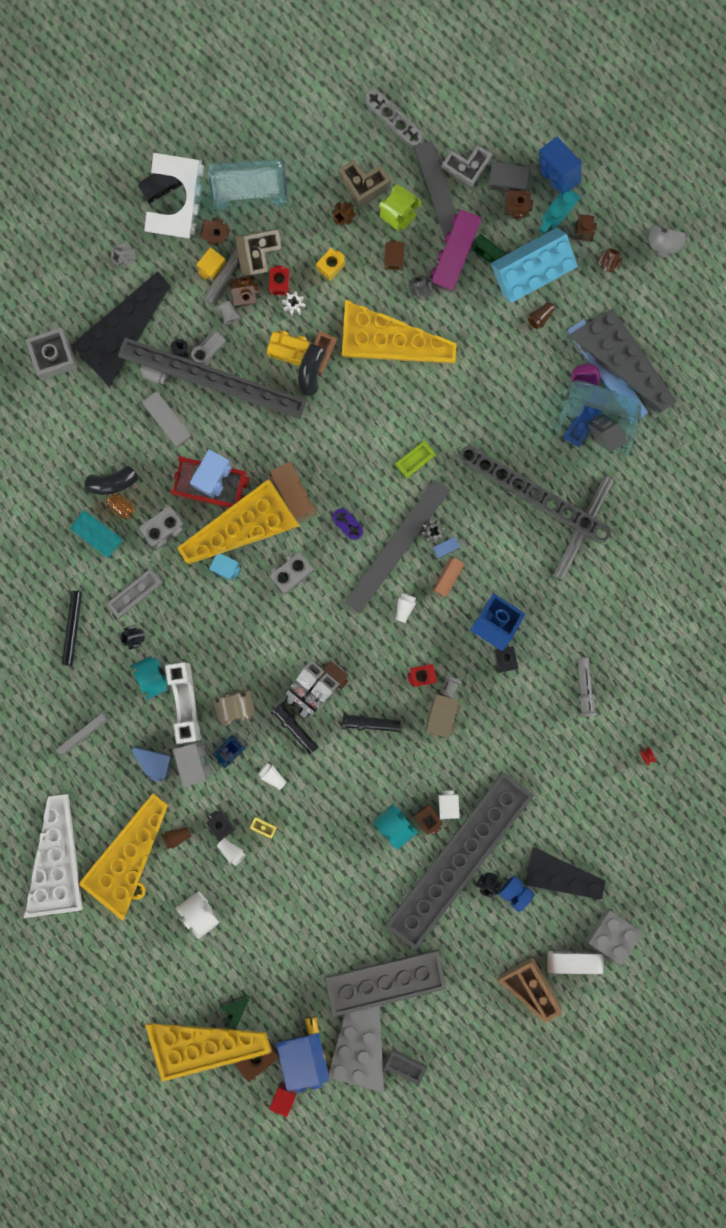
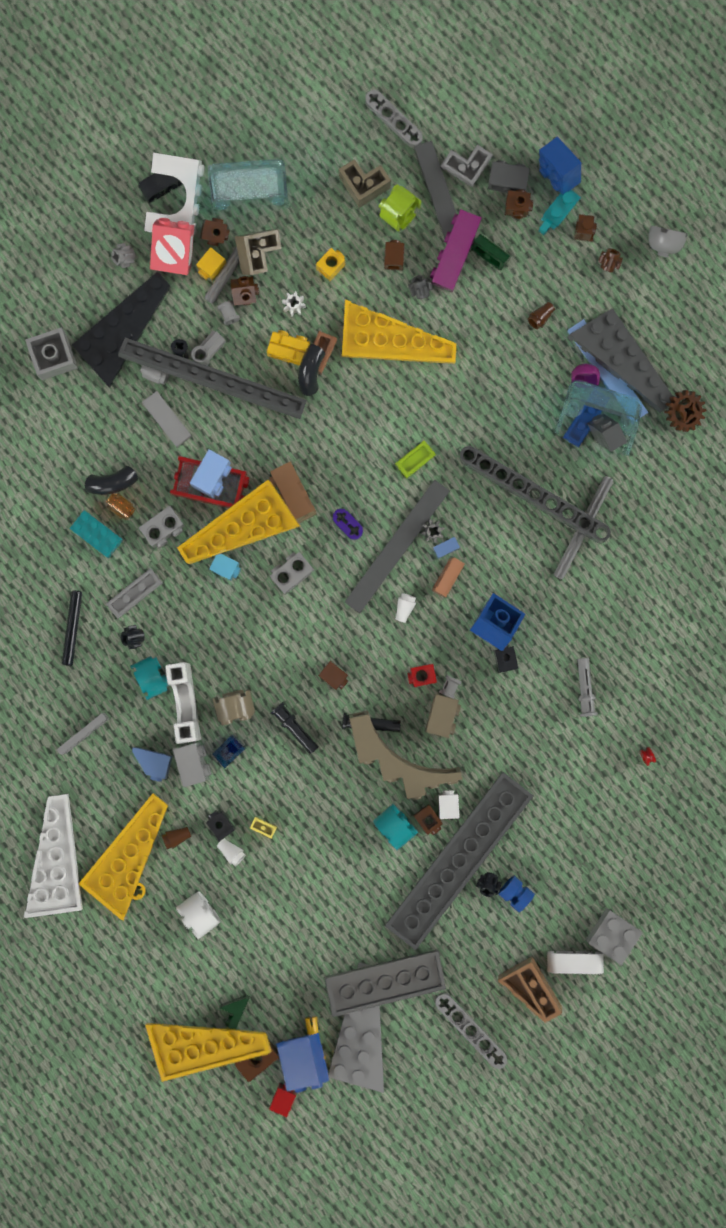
white cone [258,763,287,790] -> none
red brick [269,265,290,296] -> none
hips [285,661,339,718] -> none
reddish brown gear [331,201,356,226] -> none
dark grey plate [384,1049,428,1085] -> none
medium azure brick [491,228,578,303] -> none
black wing [525,846,605,900] -> none
none -> coral brick [150,218,194,275]
none -> dark tan arch [349,710,462,800]
none -> light grey beam [435,993,507,1069]
none -> reddish brown gear [664,390,707,432]

